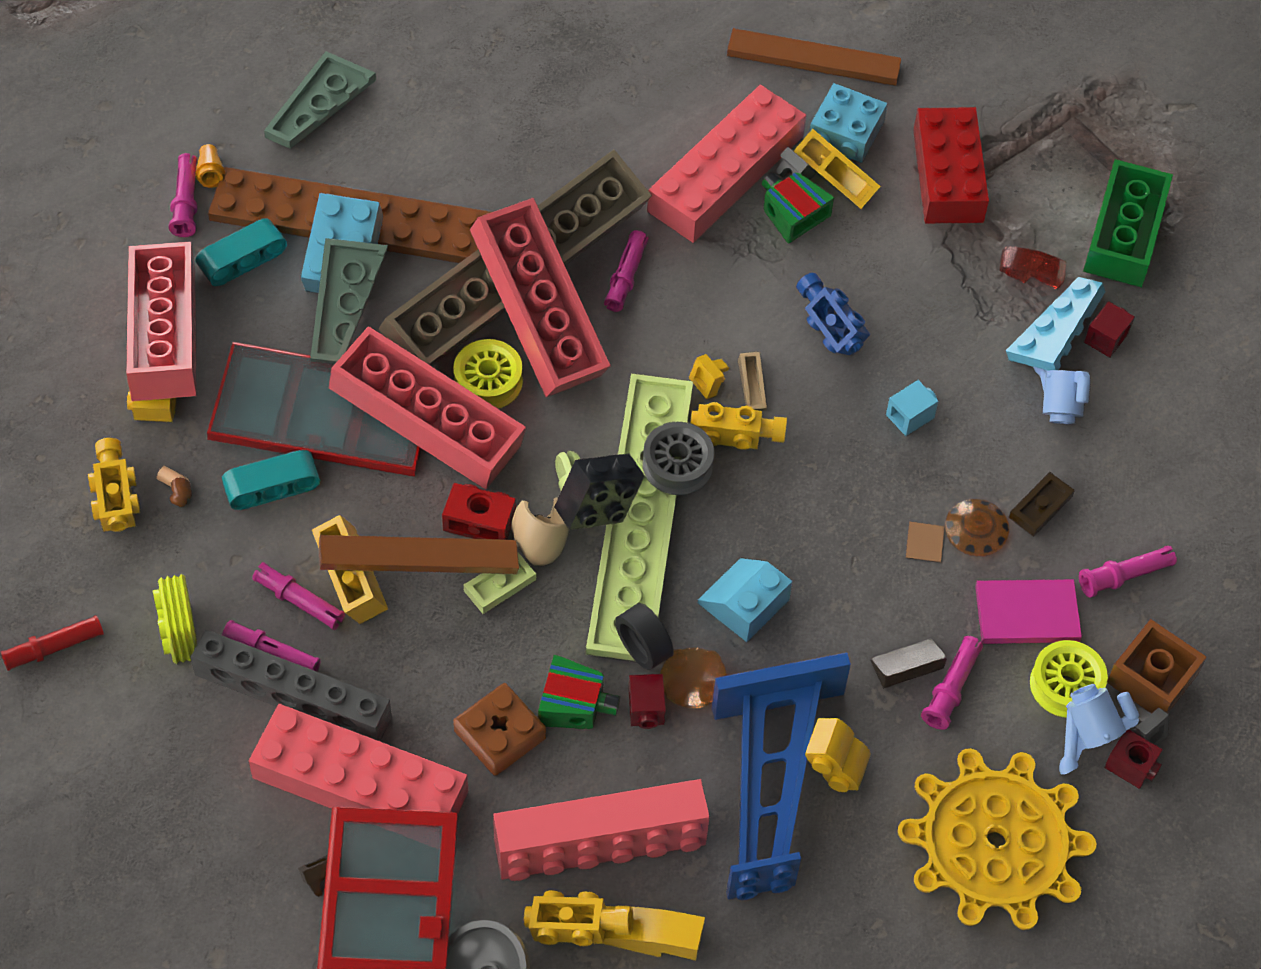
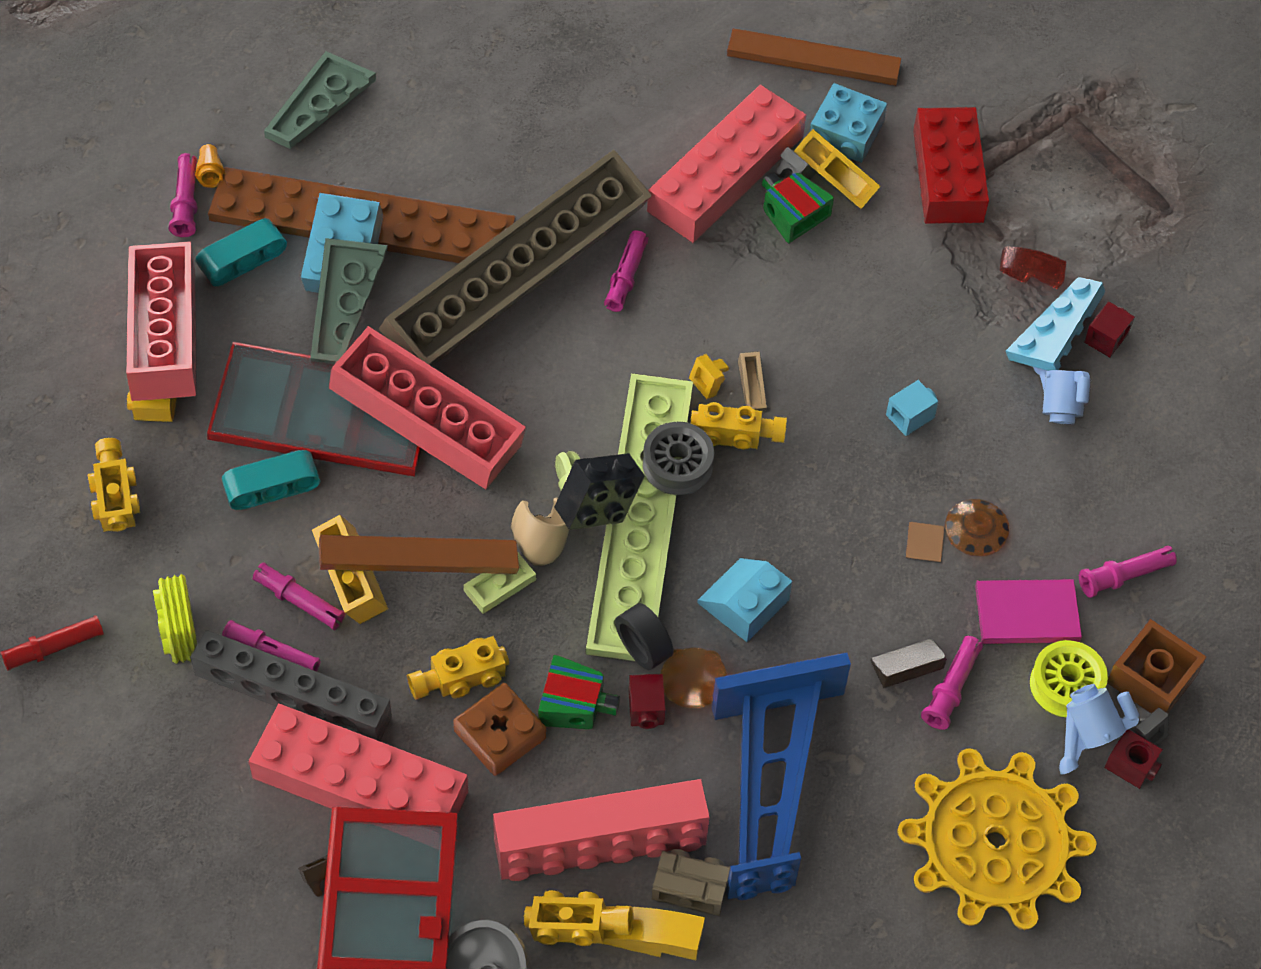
dark orange arm [157,466,192,507] -> none
red brick [442,483,516,540] -> none
neon yellow wheel [453,339,523,409] -> none
coral brick [470,198,611,397] -> none
blue brick [796,273,871,355] -> none
yellow brick [805,718,871,792] -> none
dark brown plate [1009,472,1075,537] -> none
green brick [1083,159,1173,288] -> none
none -> yellow brick [407,636,509,700]
none -> dark tan brick [651,849,730,916]

